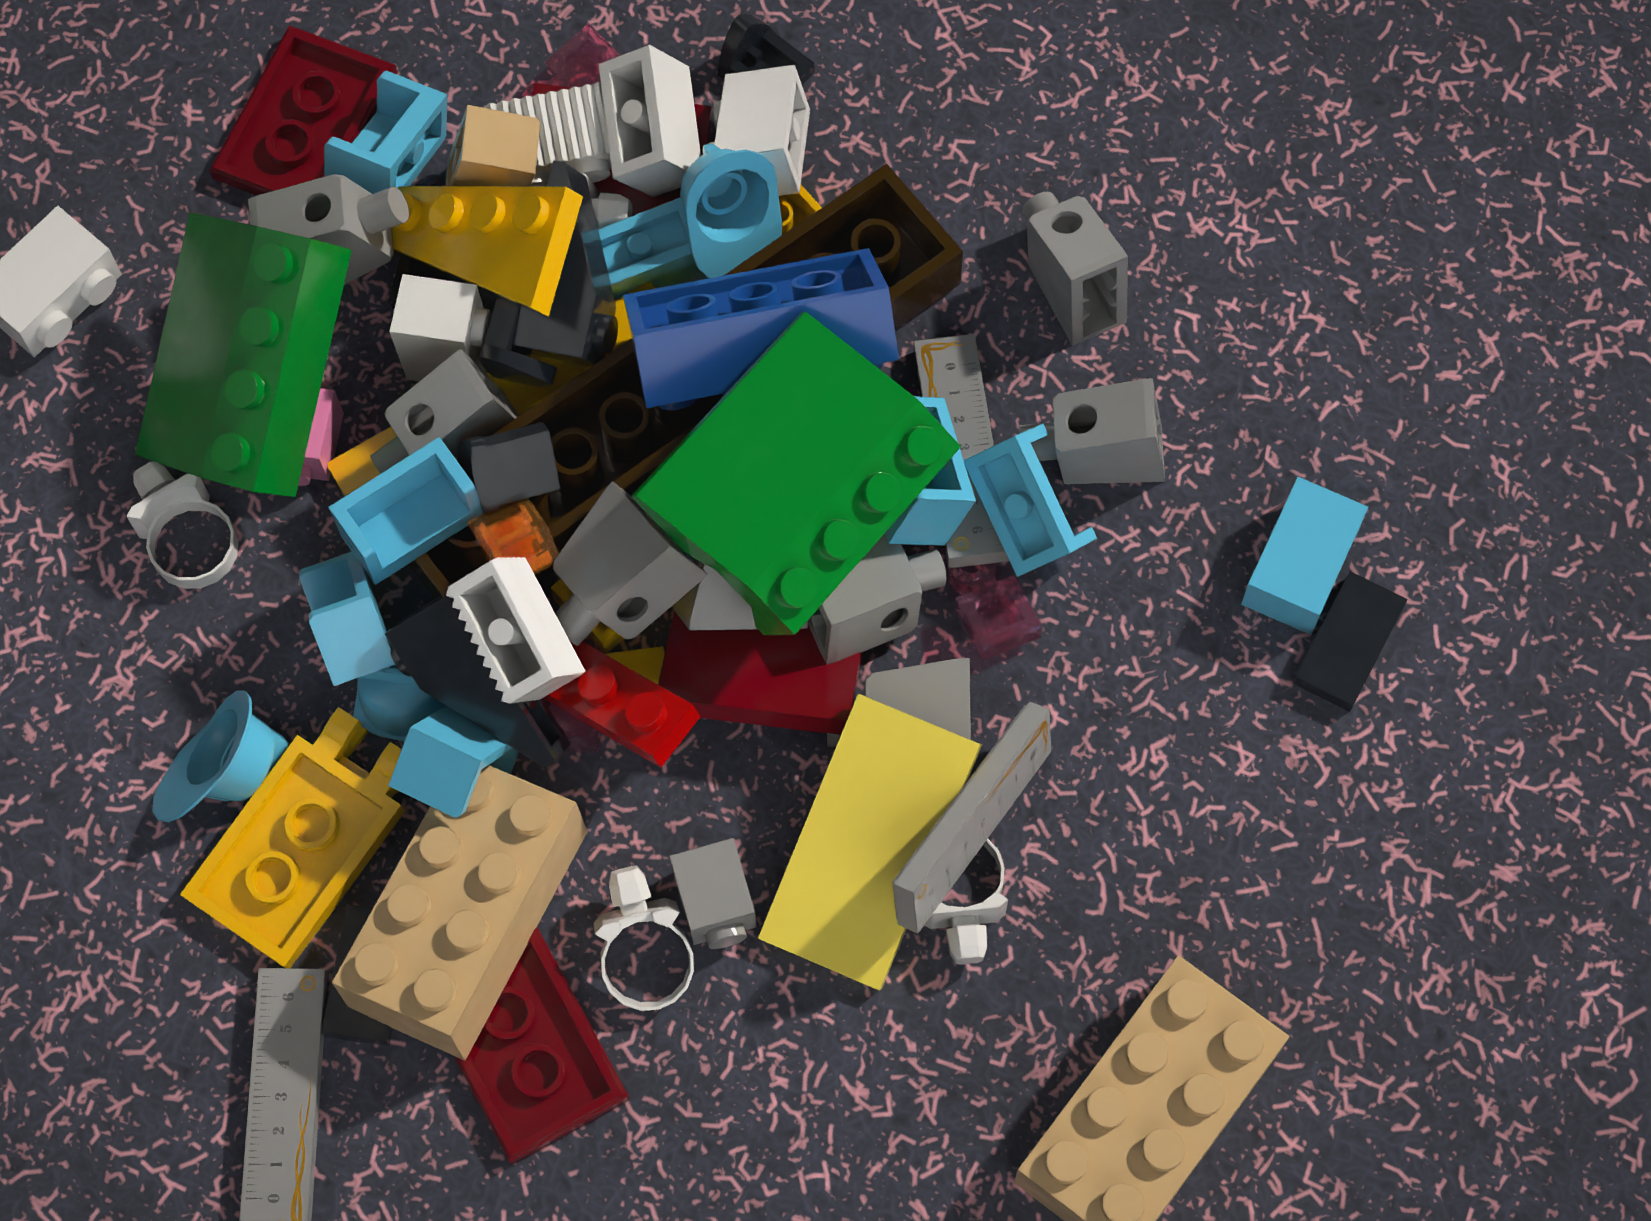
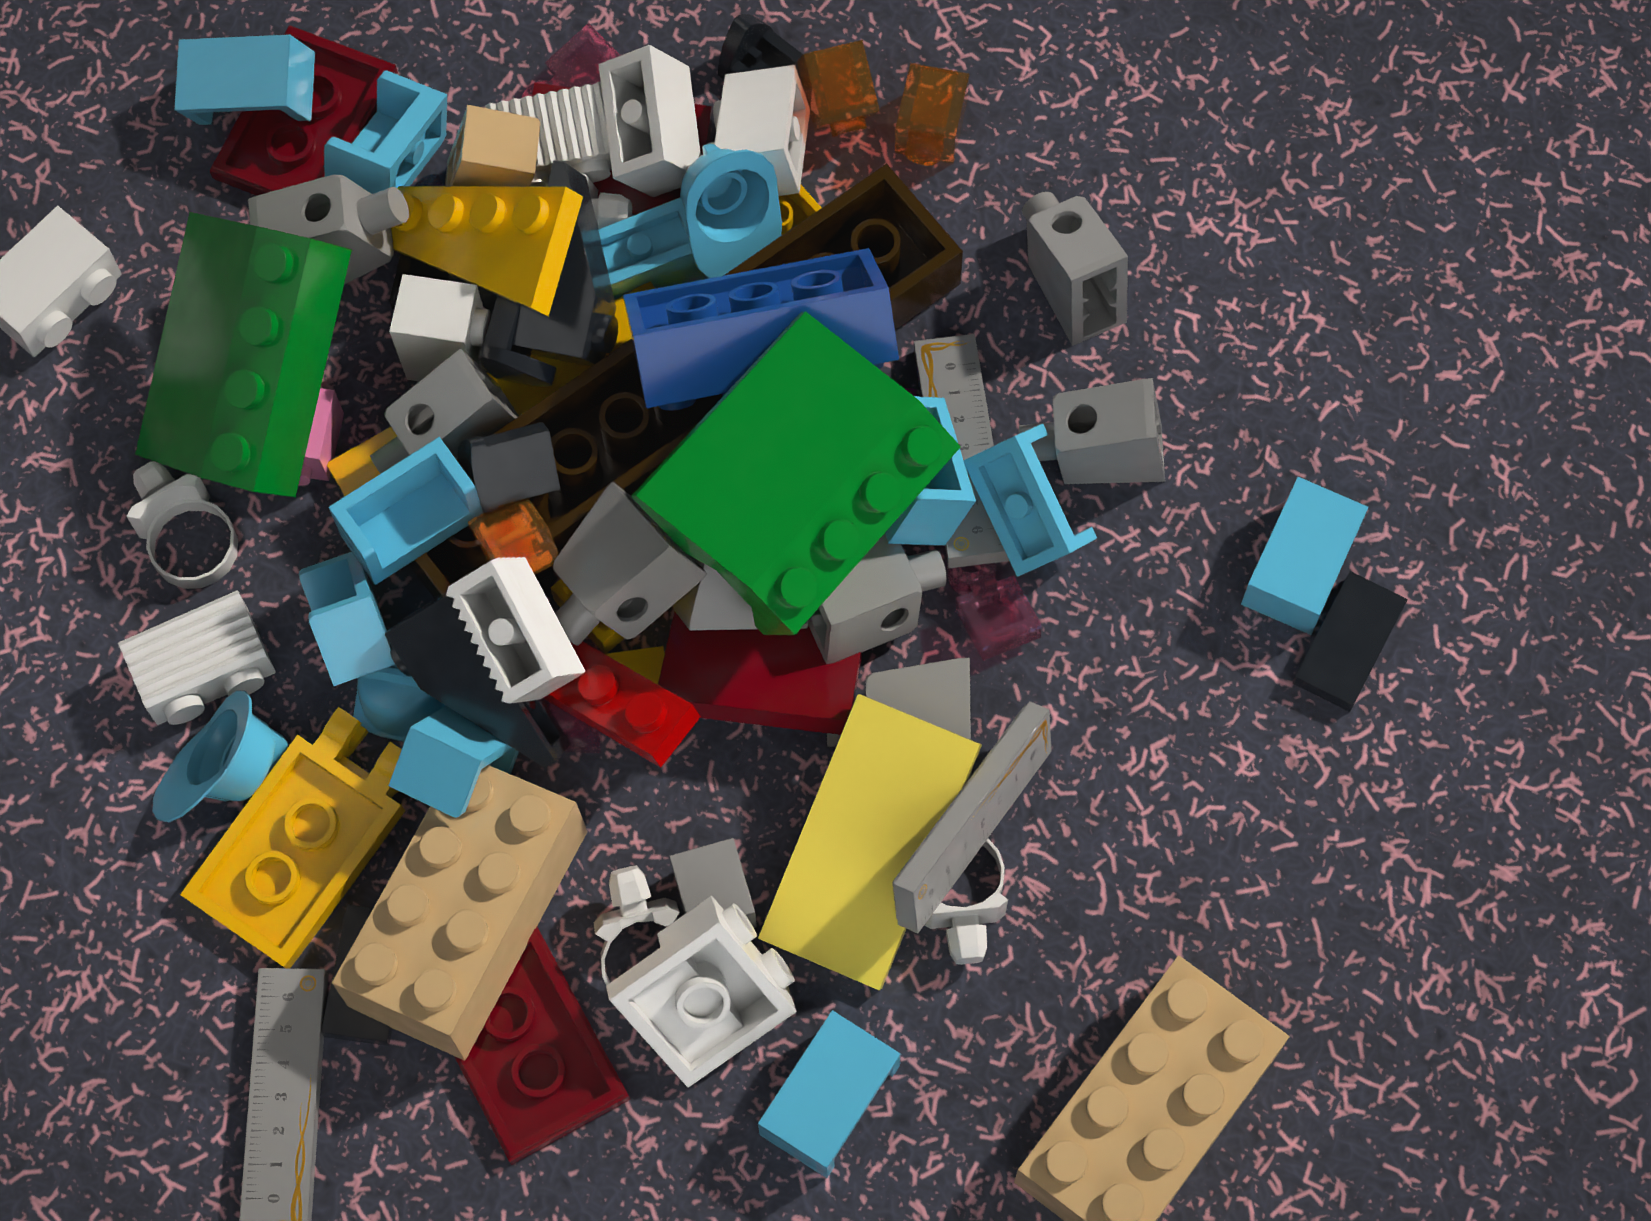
none -> white brick [118,590,276,725]
none -> medium azure panel [175,34,315,125]
none -> white plate [606,895,797,1087]
none -> medium azure panel [758,1010,901,1178]
none -> clear orange brick [797,40,880,137]
none -> clear orange brick [895,63,970,166]

